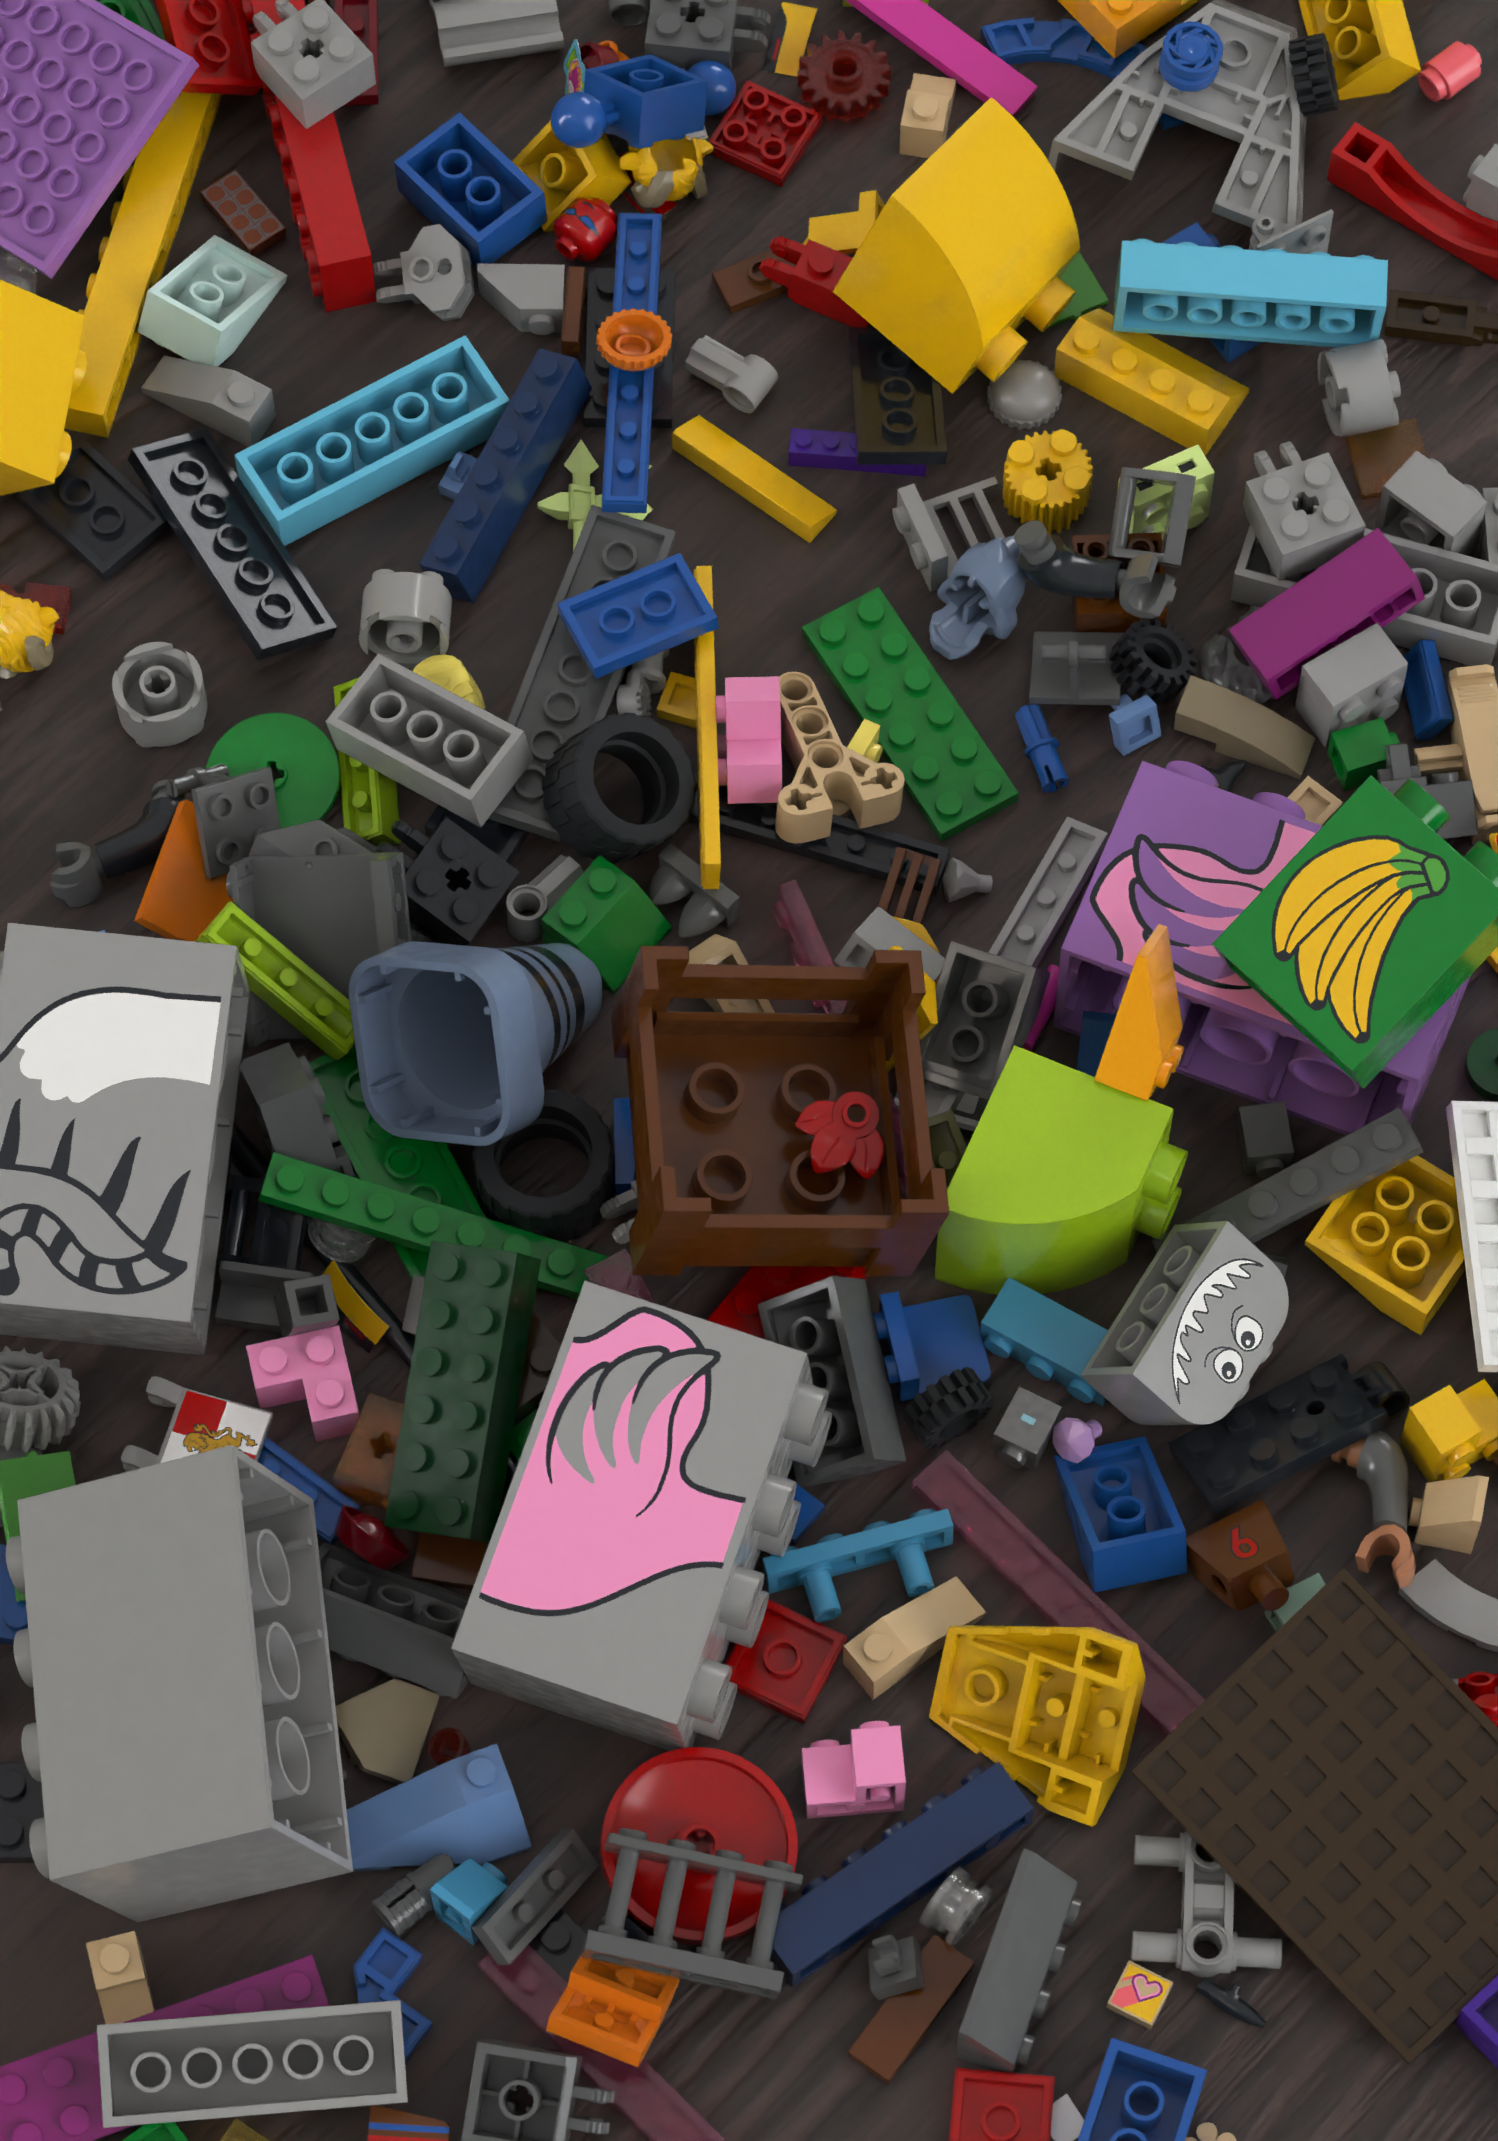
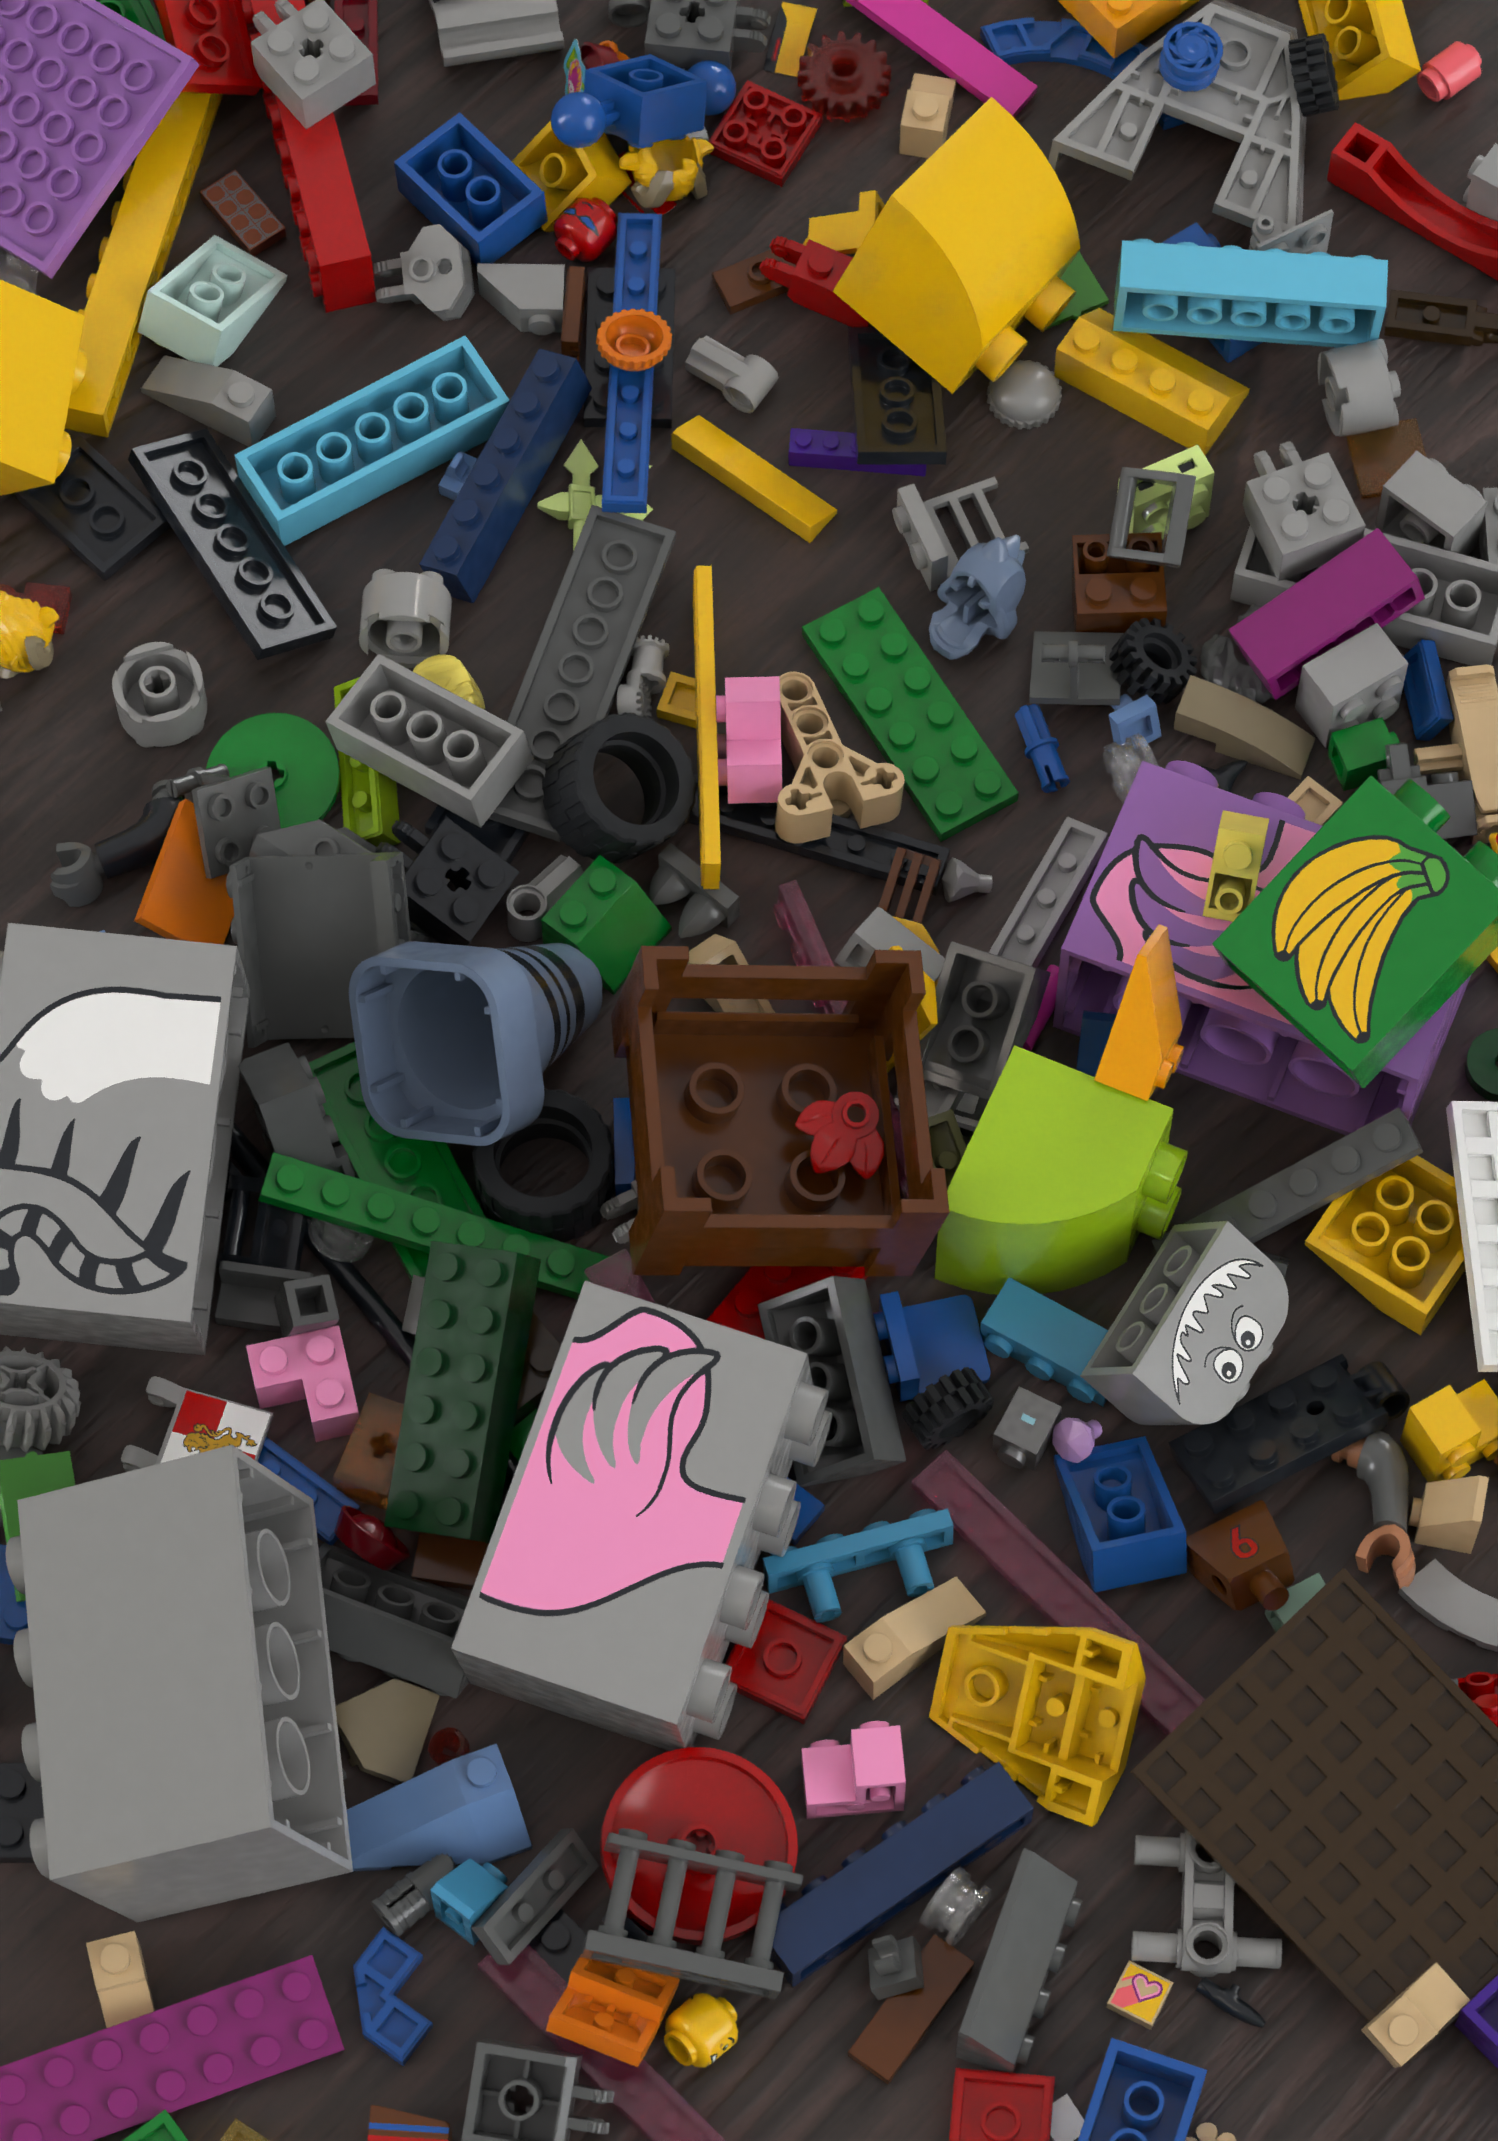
light grey brick [97,2000,408,2128] -> none
lime slope [195,901,355,1060] -> none
yellow sticker [322,1259,389,1353] -> none
blue plate [557,553,719,679] -> none
light yellow plate [847,718,883,763] -> none
yellow brick [1002,429,1093,534] -> none
piece [1014,520,1177,619] -> none
dark grey brick [1235,1101,1294,1178] -> none
none -> yellow head [664,1993,738,2068]
none -> clear wheel [1103,733,1158,803]
none -> light yellow slope [1202,810,1269,922]
none -> tan arch [1361,1962,1471,2068]

